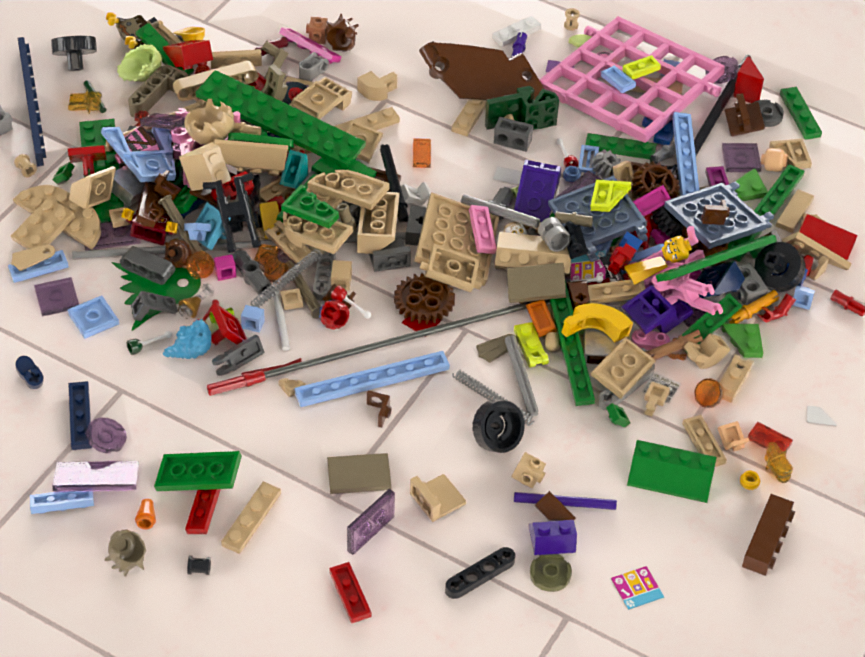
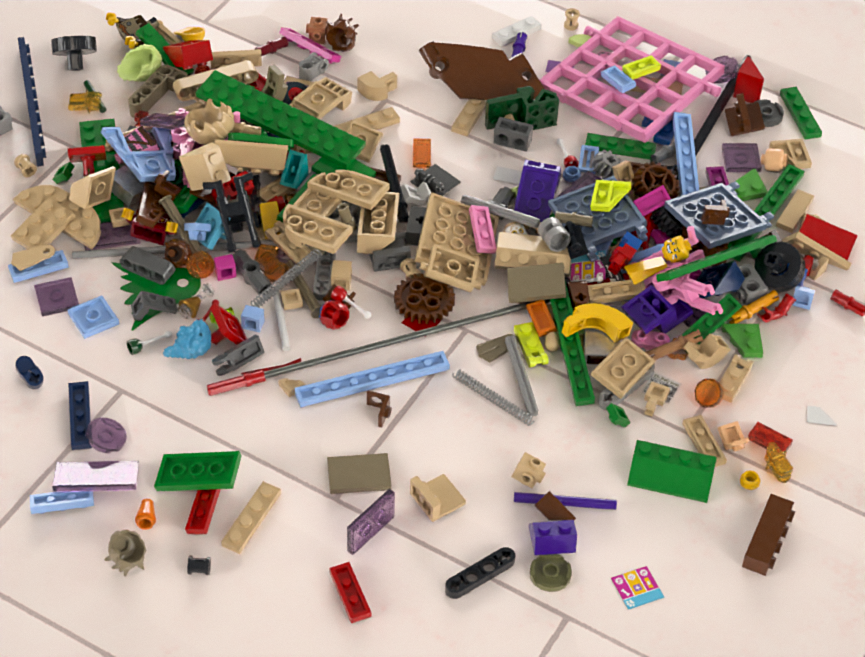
dark tan beam [261,40,289,80] -> none
green wing [281,184,339,228] -> none
black piece [472,400,525,453] -> none
none -> tan bush [400,258,421,279]
none -> dark grey hinge [410,164,461,196]

